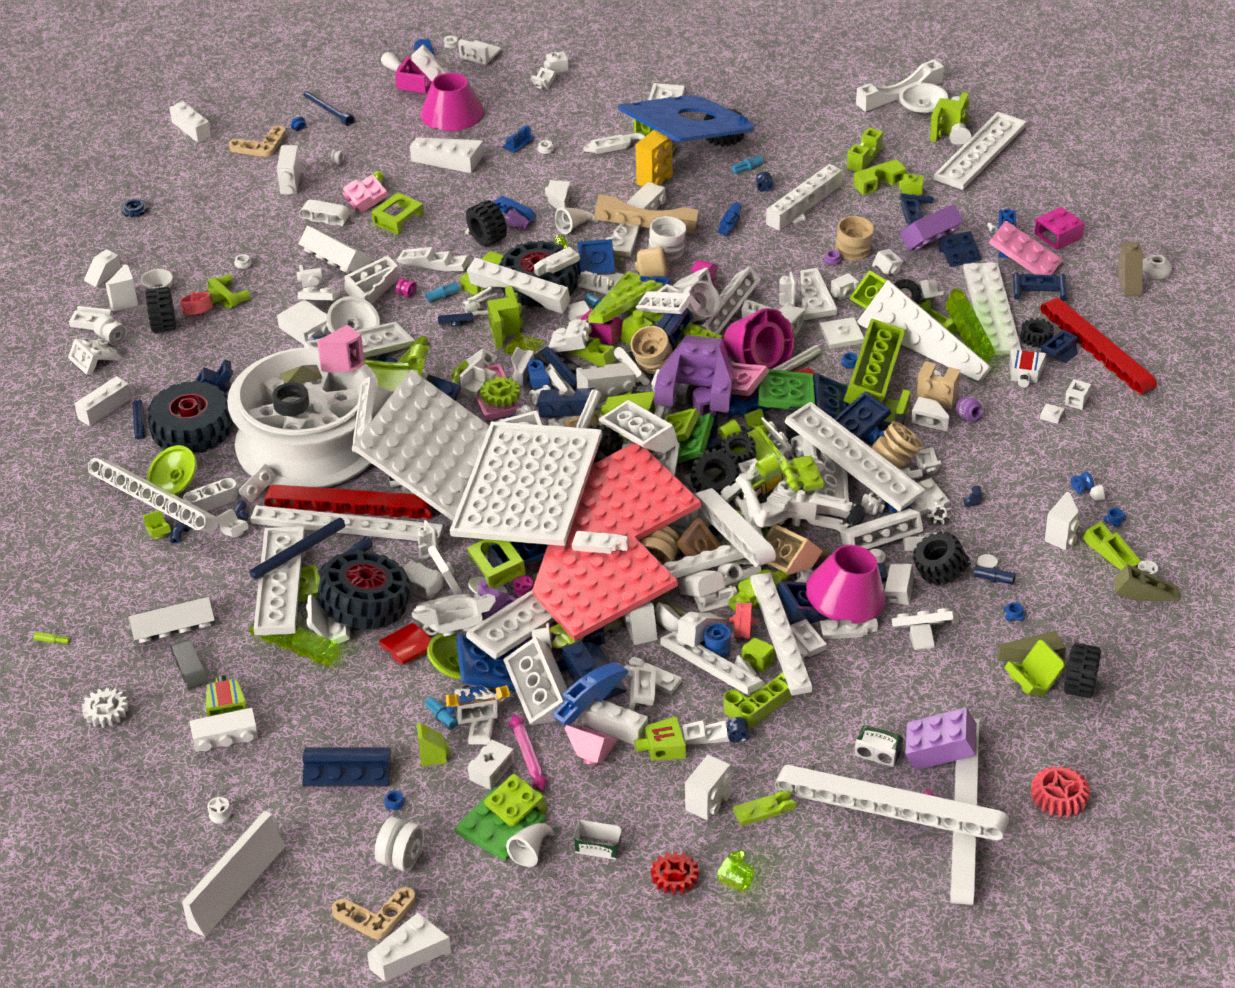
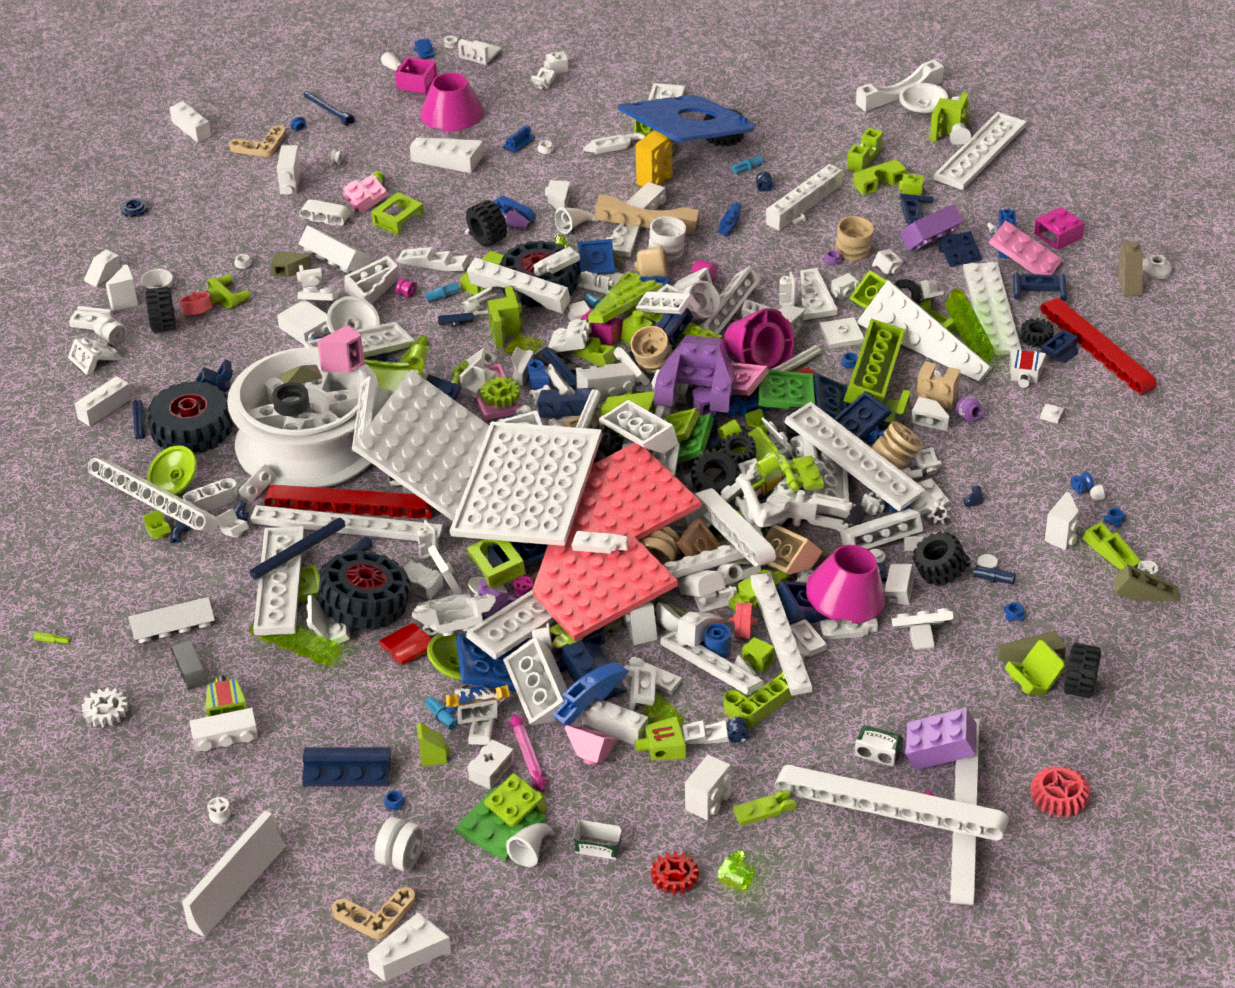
white arch [411,44,450,81] -> none
white brick [1065,379,1091,410] -> none
none -> olive slope [271,251,311,277]
none -> clear neon green hinge [639,693,684,725]

